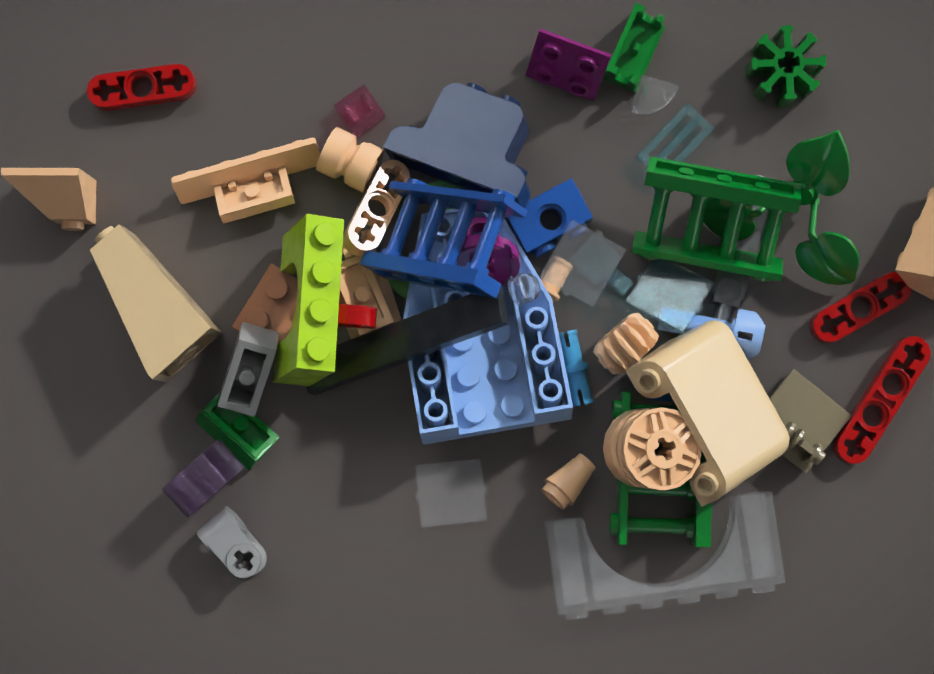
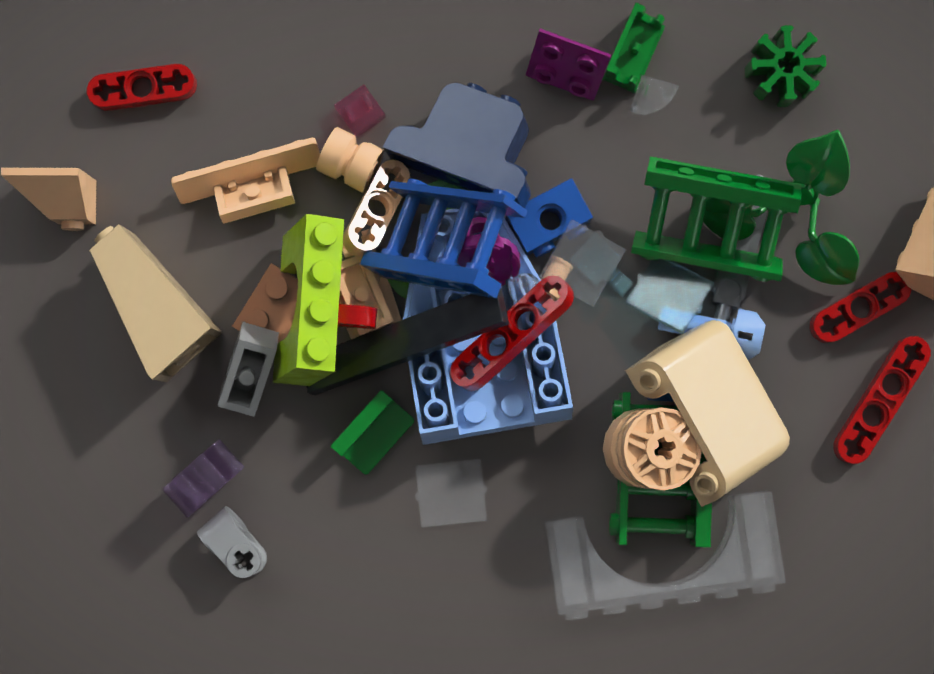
green slope [195,393,280,470] -> none
light nougat cone [541,453,596,510] -> none
dark azure pin [559,329,594,407] -> none
light nougat gear [593,313,659,375] -> none
clear light blue tile [636,103,714,168] -> none
dark tan hinge [769,369,852,474] -> none
none -> green panel [330,390,415,475]
none -> red beam [450,275,574,391]

